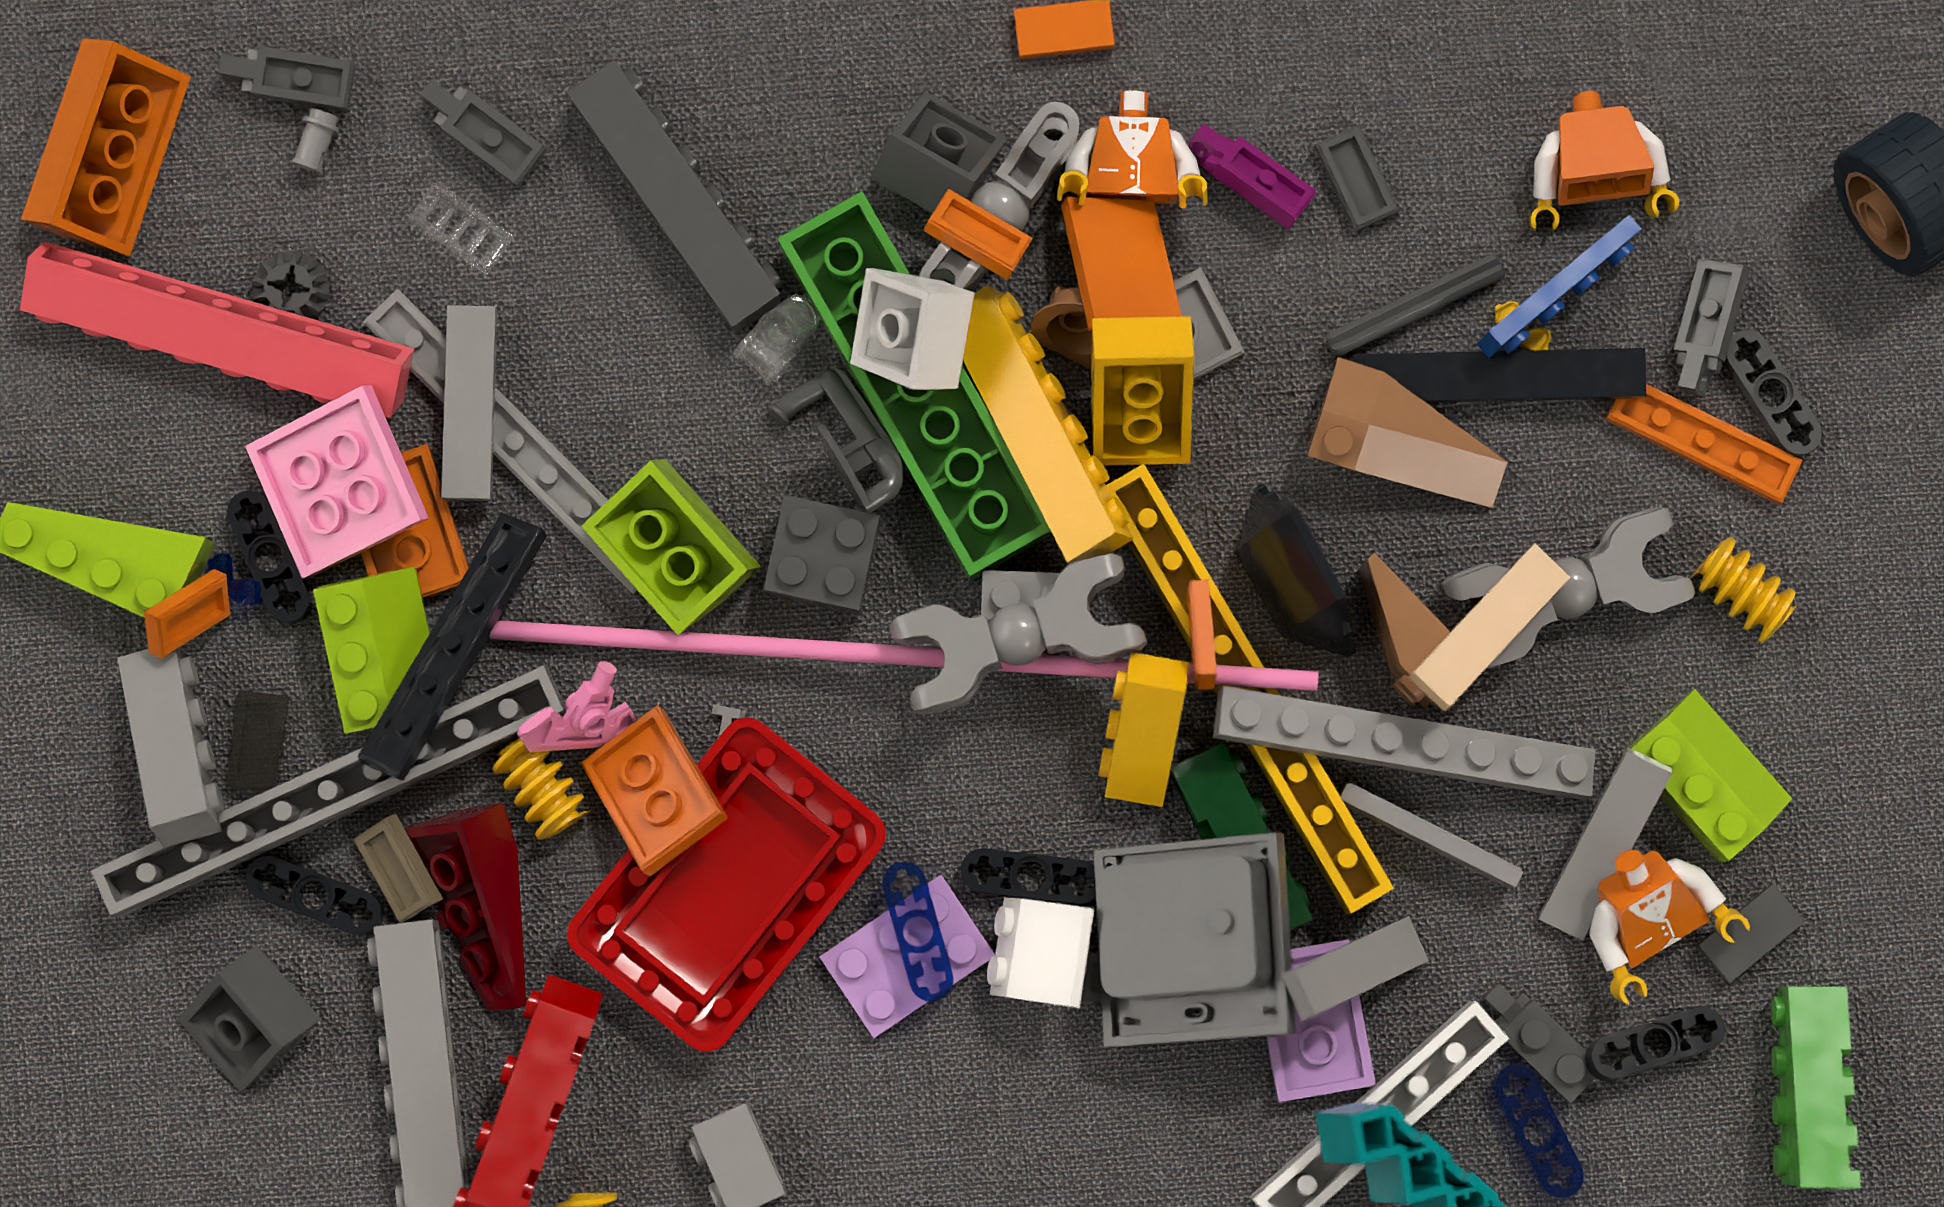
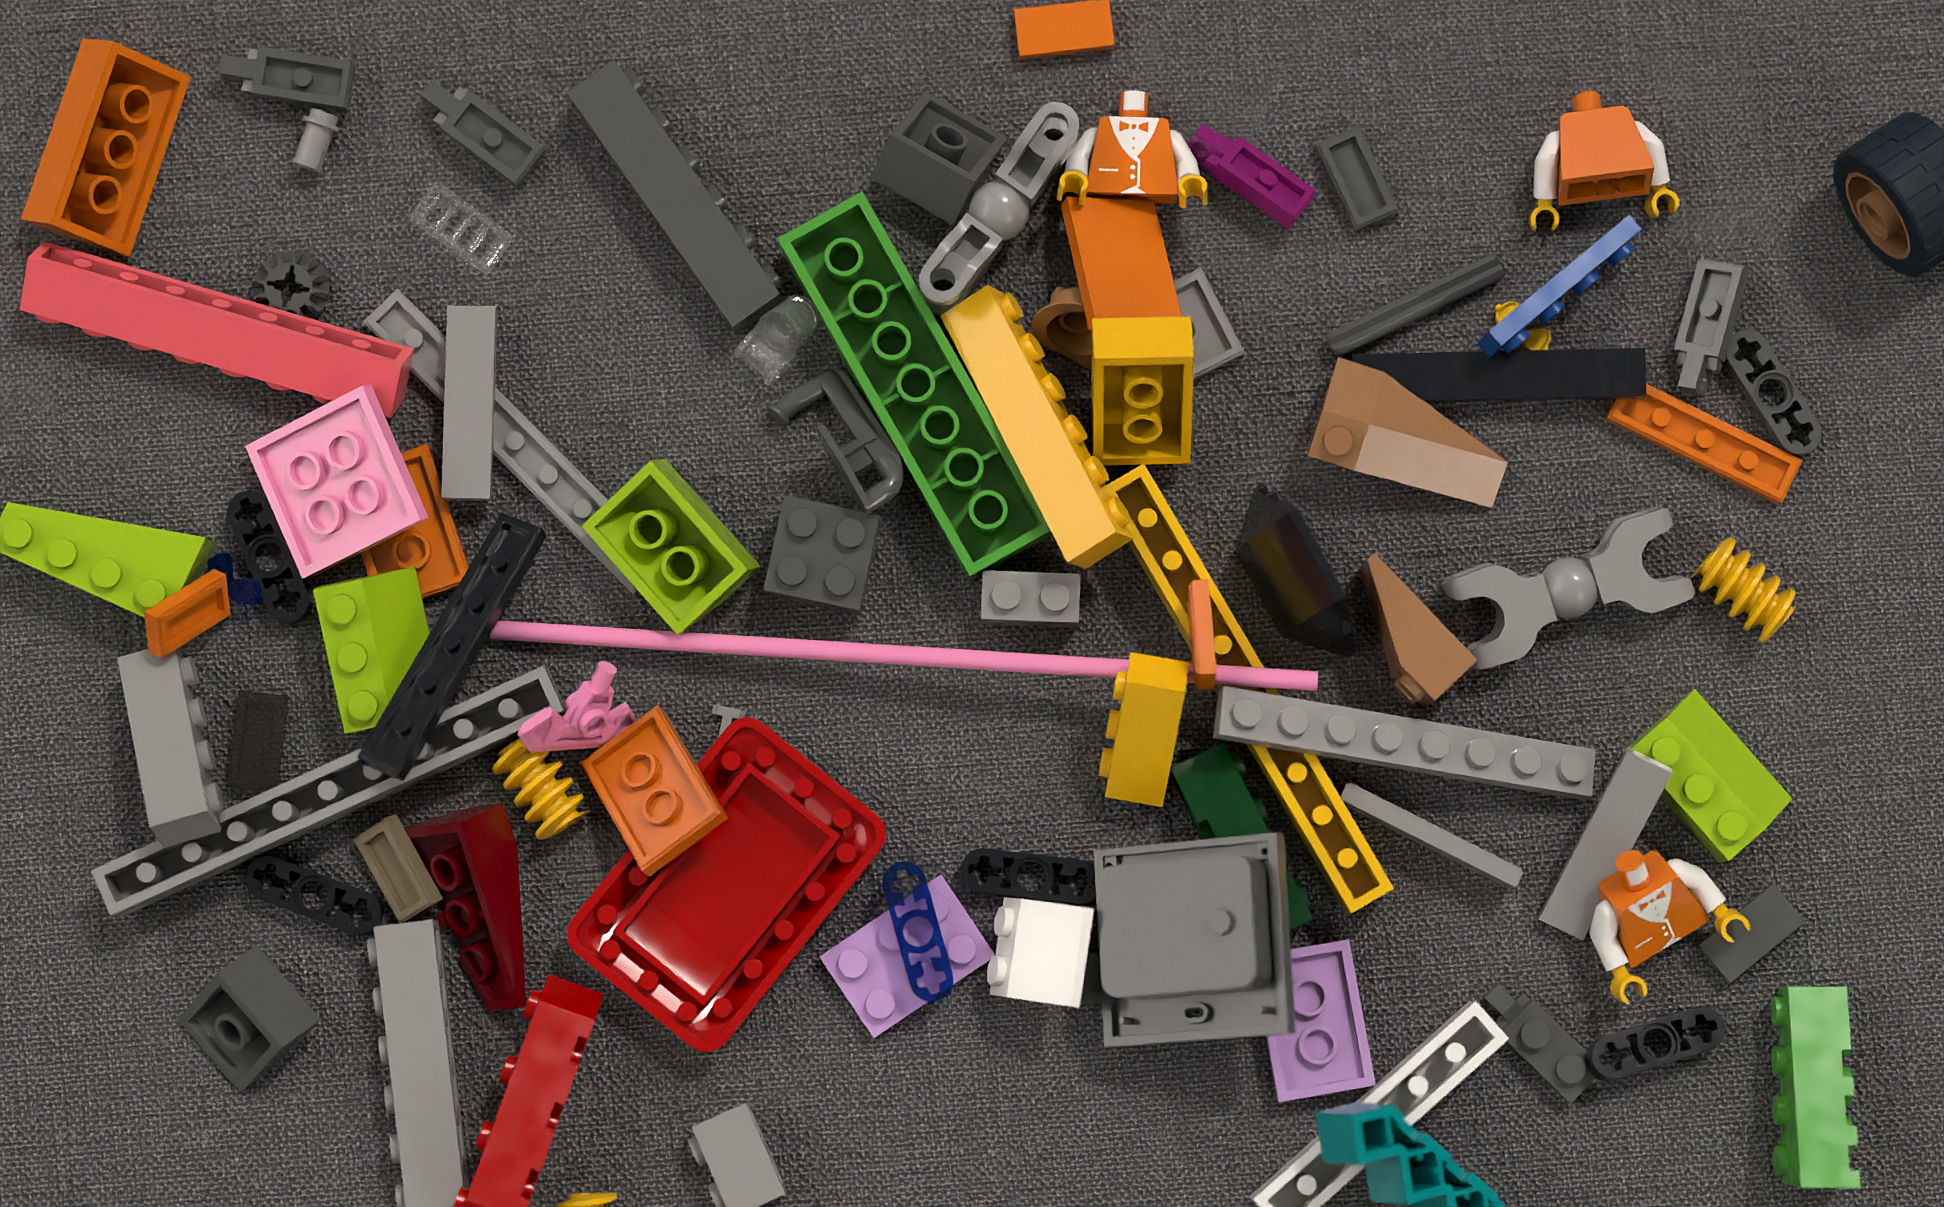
white slope [850,268,974,389] -> none
light grey piece [889,554,1147,715] -> none
orange tile [923,189,1033,280] -> none
light grey tile [1282,916,1429,1021] -> none
tan tile [1408,544,1570,711] -> none
clear blue beam [1492,1064,1584,1198] -> none

